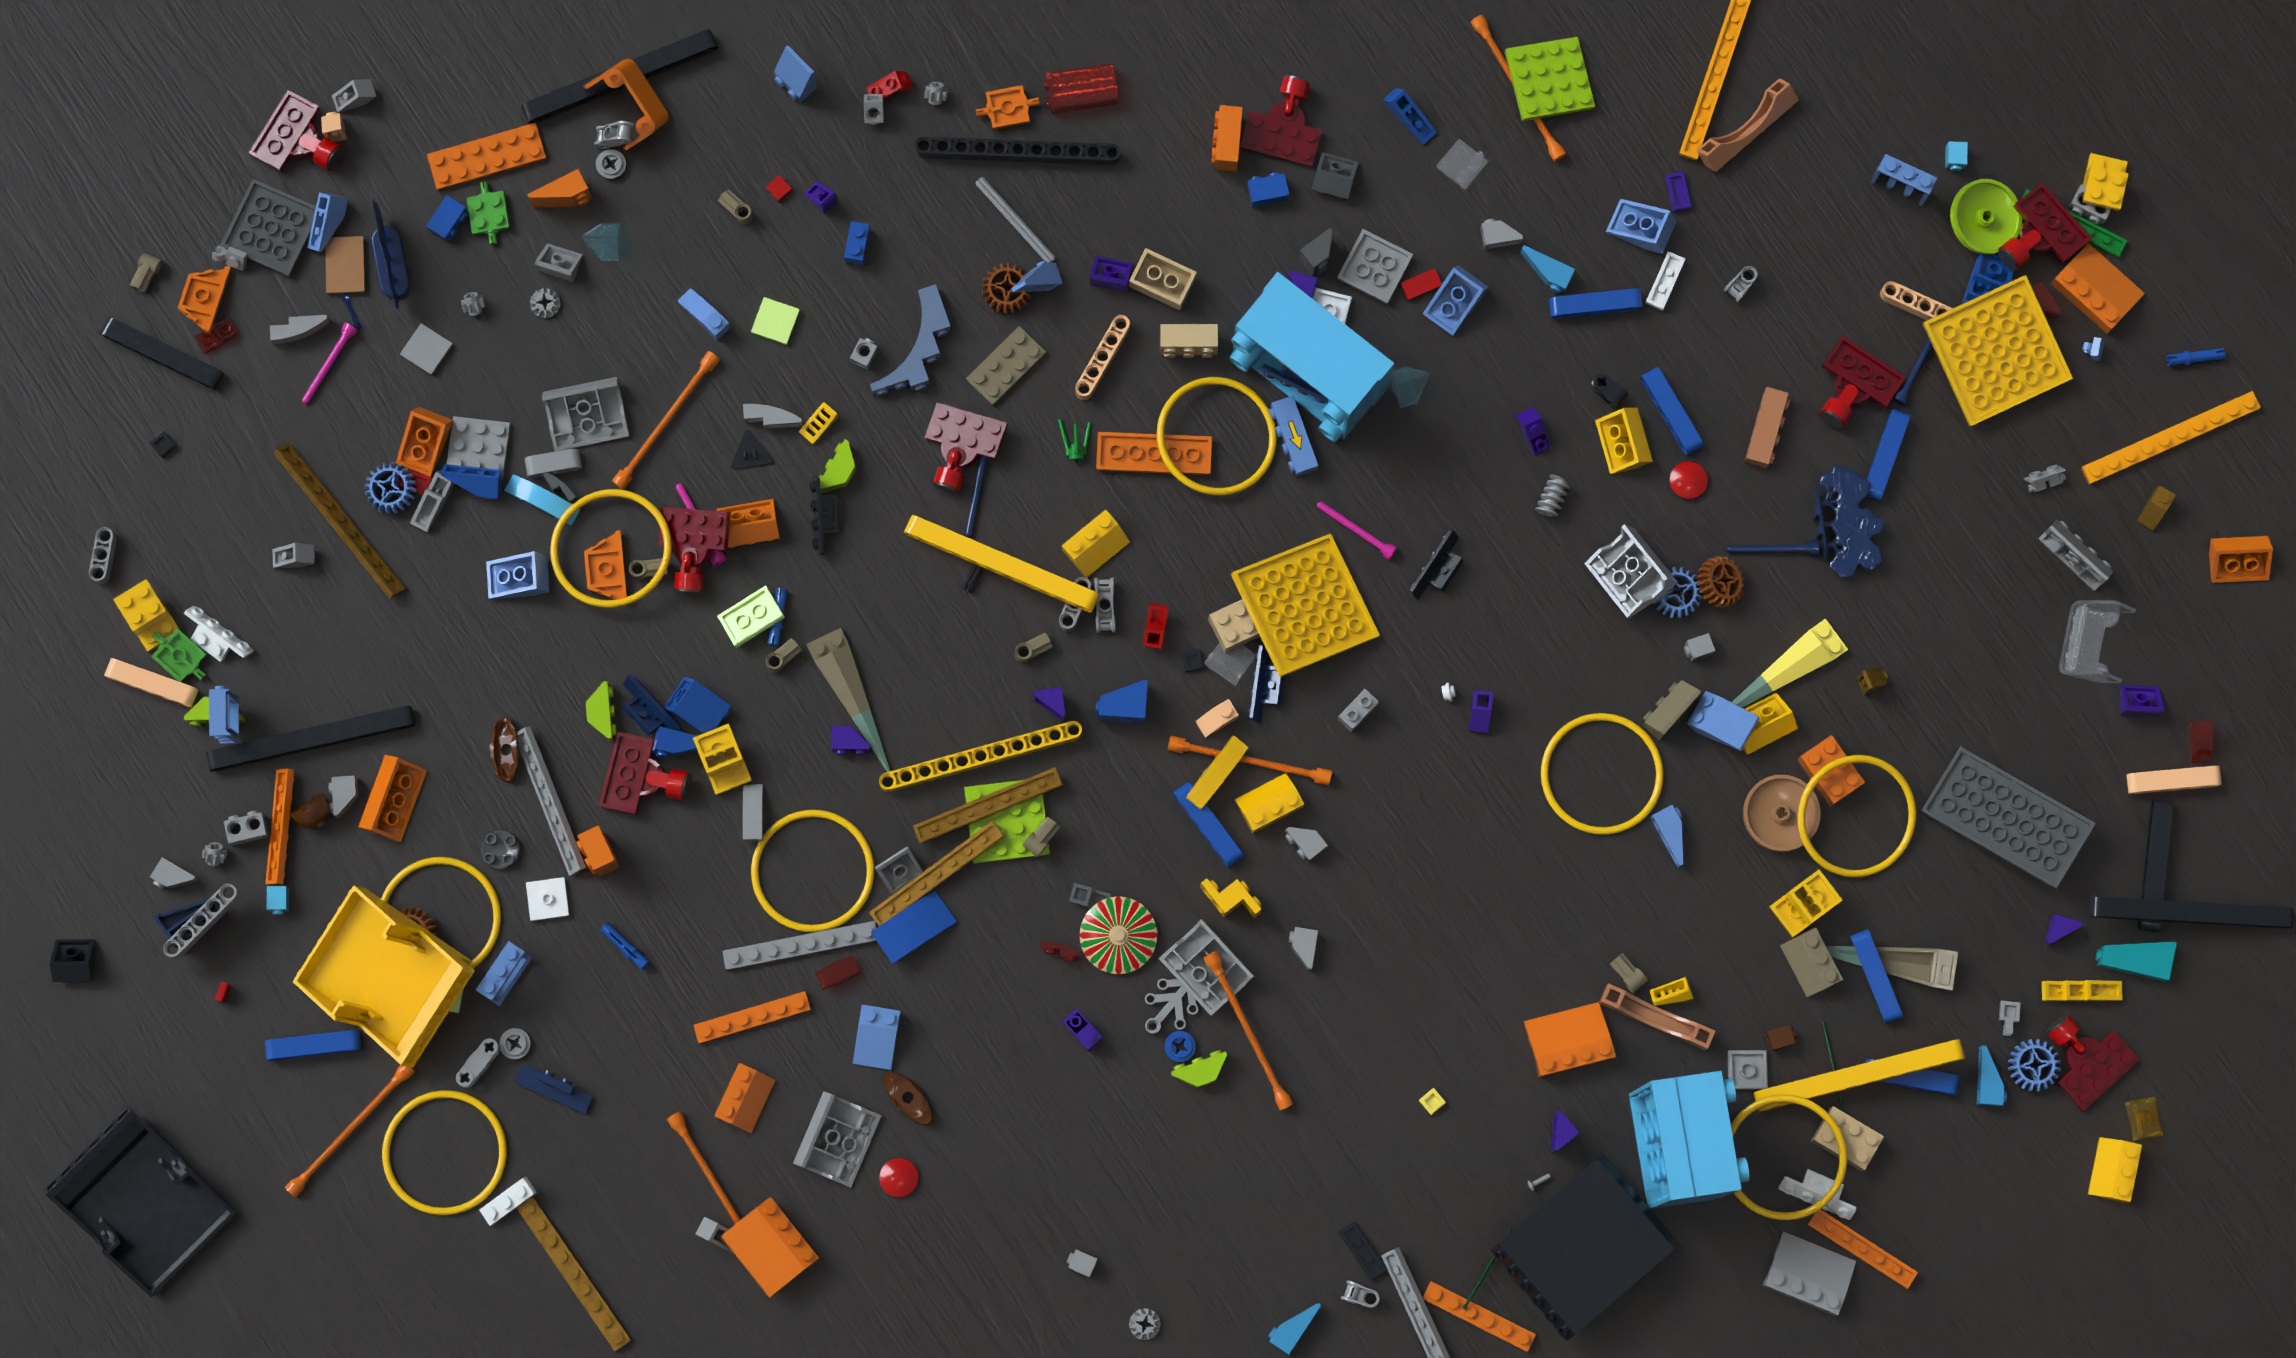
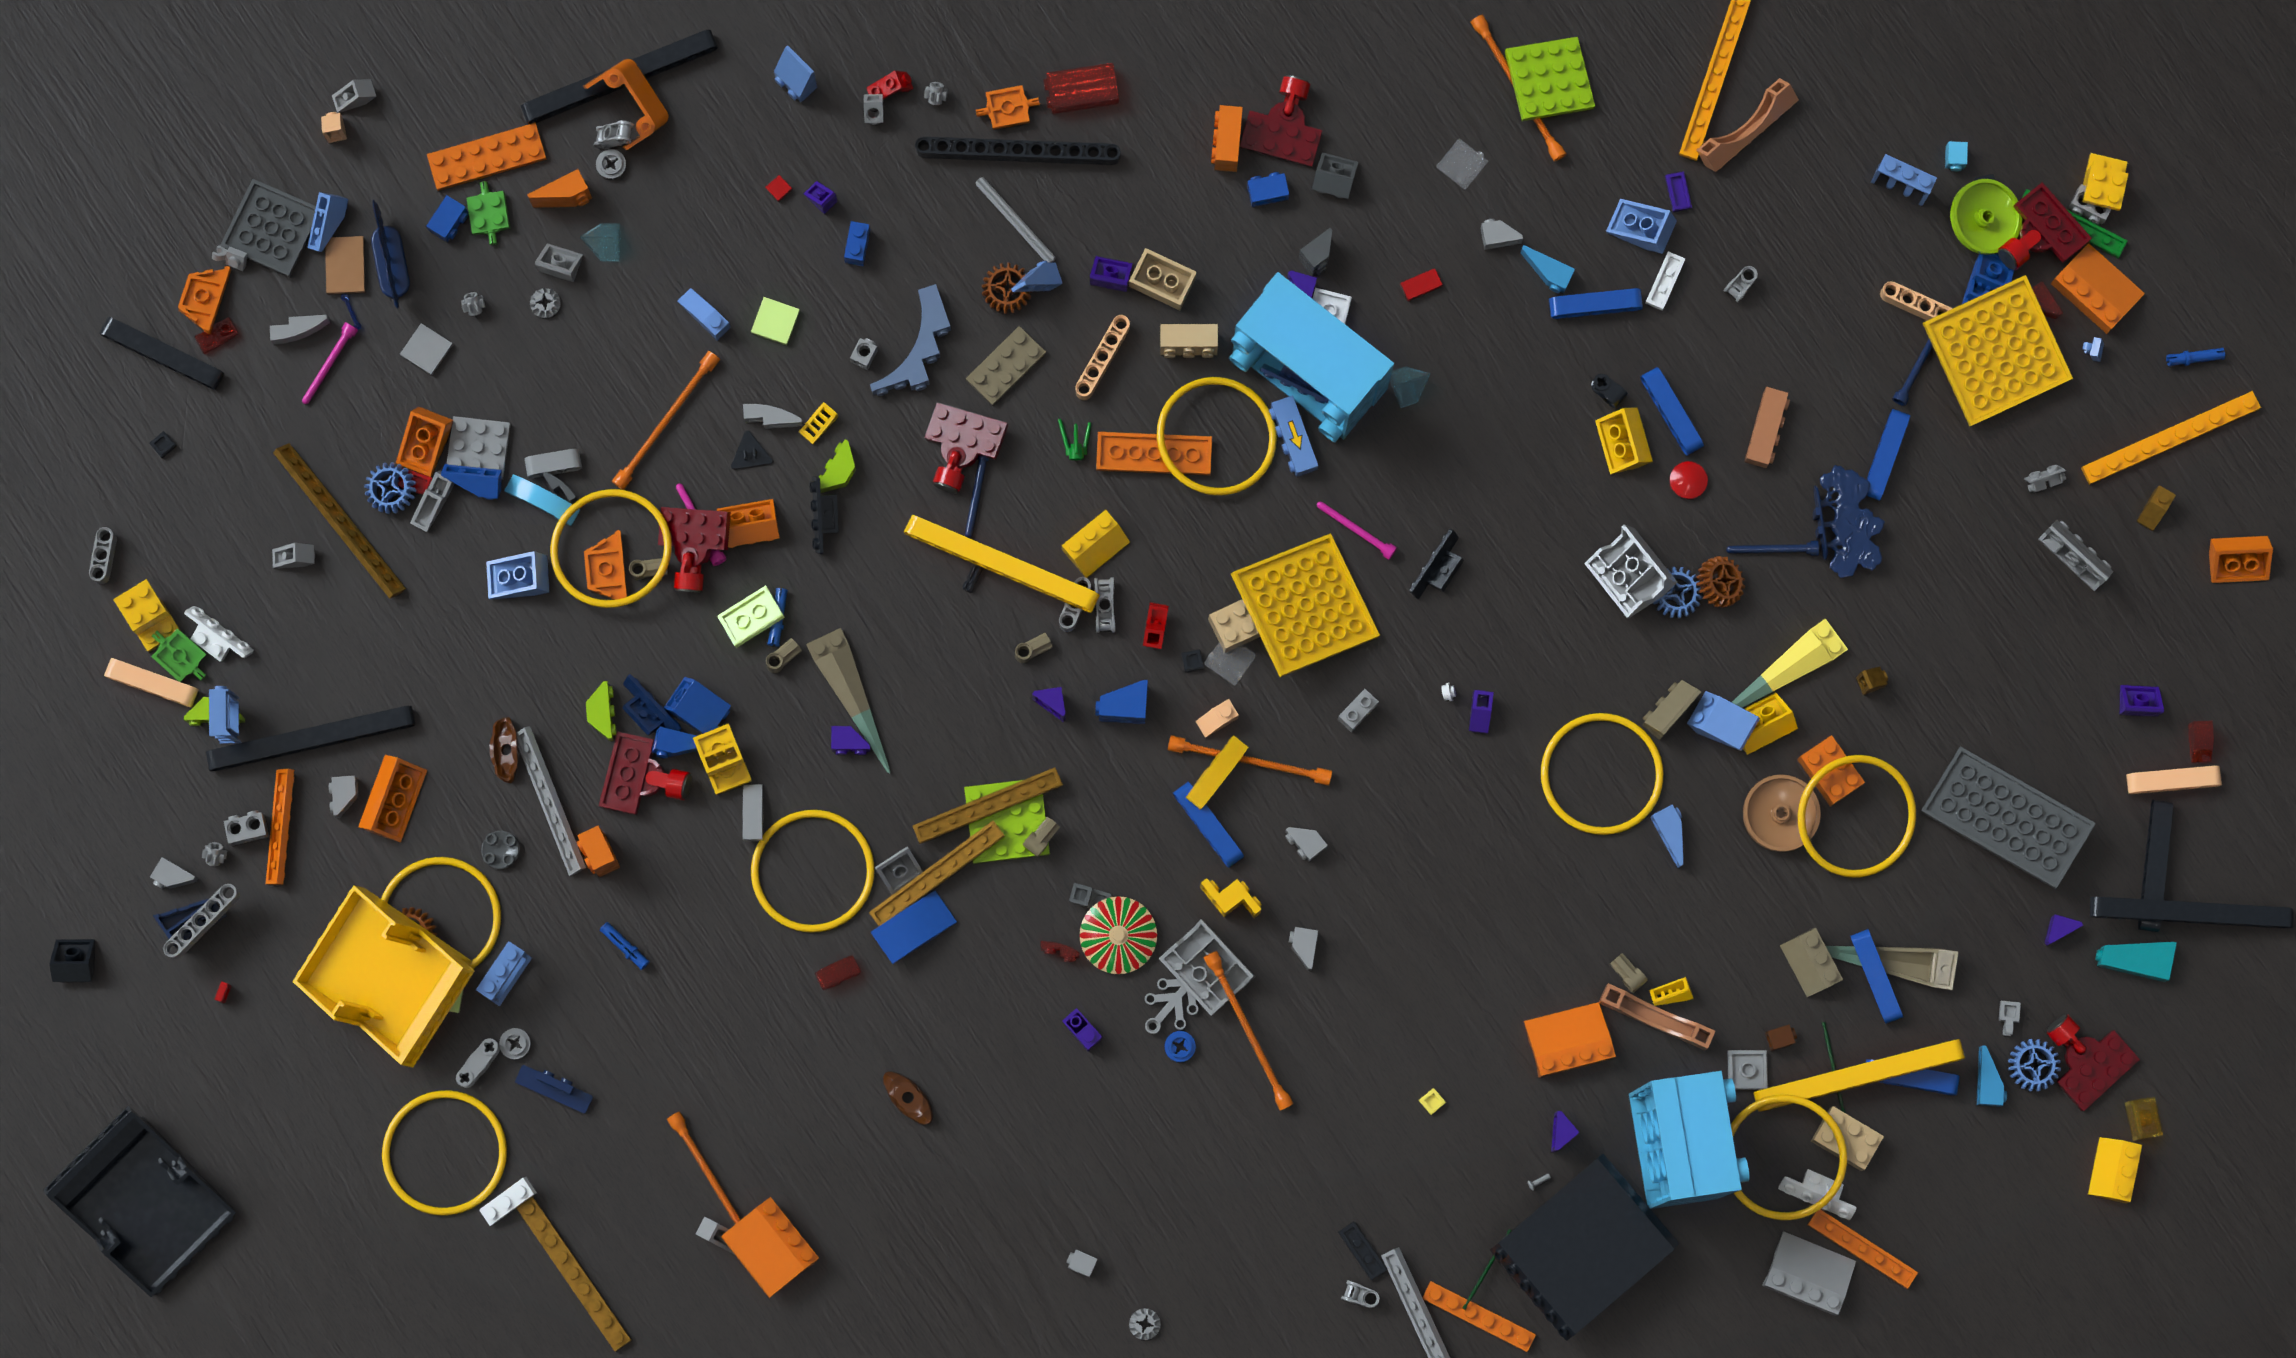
dark tan piece [130,252,163,293] -> none
plate [249,90,344,172] -> none
blue beam [265,1030,362,1061] -> none
medium azure brick [267,886,290,915] -> none
orange hose [285,1065,416,1198] -> none
reddish brown cylinder [290,792,330,828] -> none
white plate [526,877,569,921] -> none
light grey piece [542,377,629,452] -> none
orange plate [693,991,811,1044] -> none
orange slope [714,1063,776,1133] -> none
dark tan piece [718,189,753,225] -> none
light grey plate [722,921,876,970] -> none
light grey piece [793,1091,882,1188] -> none
medium blue slope [853,1004,901,1070] -> none
yellow beam [879,721,1082,792] -> none
red dish [879,1158,918,1197] -> none
lime slope [1171,1050,1227,1088] -> none
yellow slope [1235,773,1304,834] -> none
dark blue bracket [1248,644,1284,723] -> none
dark azure slope [1268,1303,1321,1355] -> none
light grey plate [1337,229,1413,305] -> none
blue slope [1383,88,1437,145] -> none
medium blue slope [1422,265,1489,336] -> none
dark purple slope [1516,407,1551,455] -> none
light grey piece [1535,474,1571,517] -> none
light grey brick [1684,633,1715,661] -> none
yellow bracket [1769,870,1842,938] -> none
dark red plate [1820,335,1906,428] -> none
yellow slope [2041,980,2123,1001] -> none
clear windscreen [2059,600,2136,683] -> none

